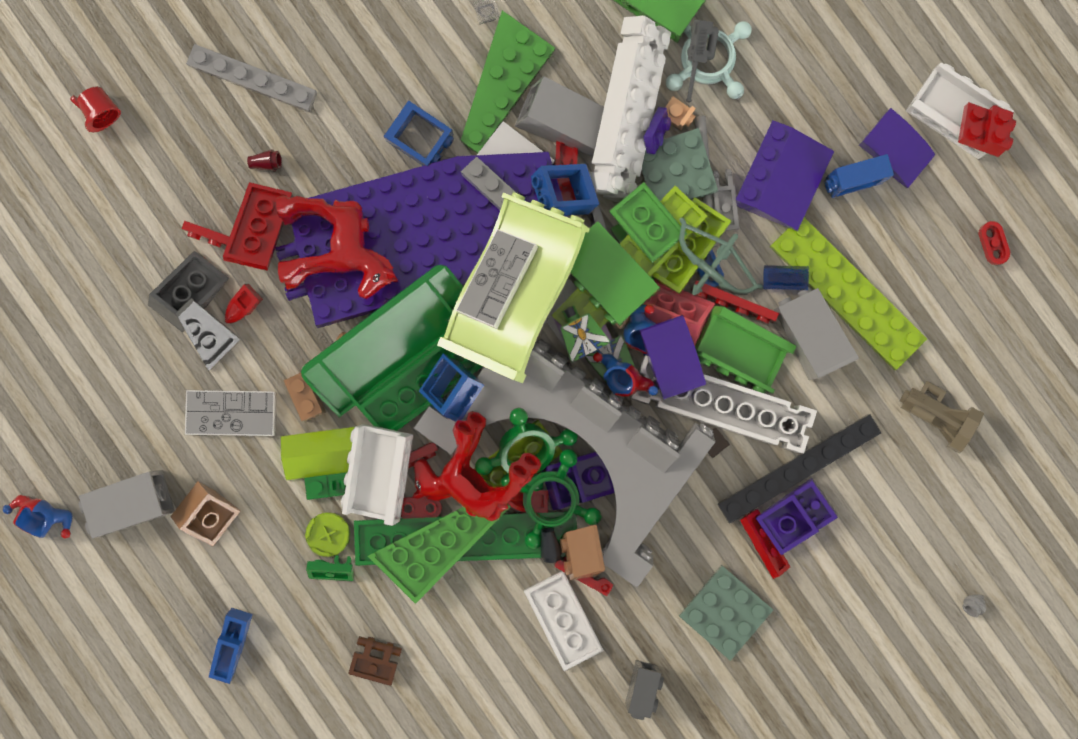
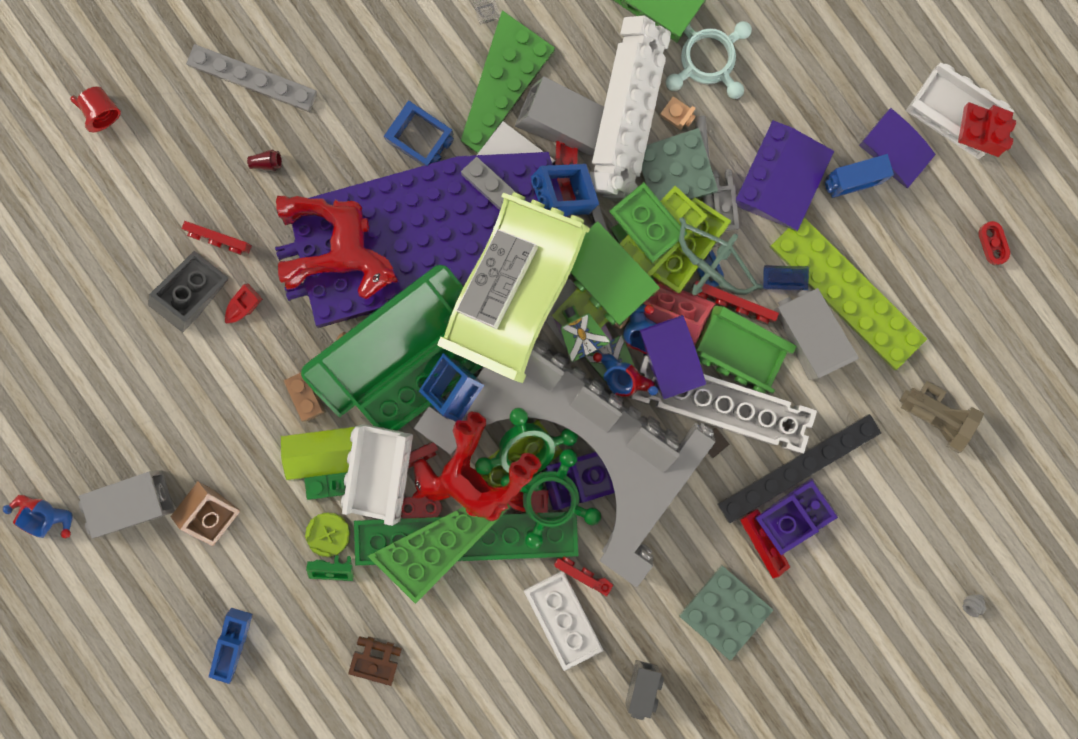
wing [175,298,240,371] -> none
light grey tile [185,390,276,436] -> none
red plate [223,182,292,271] -> none
black cone [540,527,562,563] -> none
medium nougat slope [560,525,605,580] -> none
dark purple plate [644,107,671,154] -> none
dark grey piece [686,19,719,103] -> none

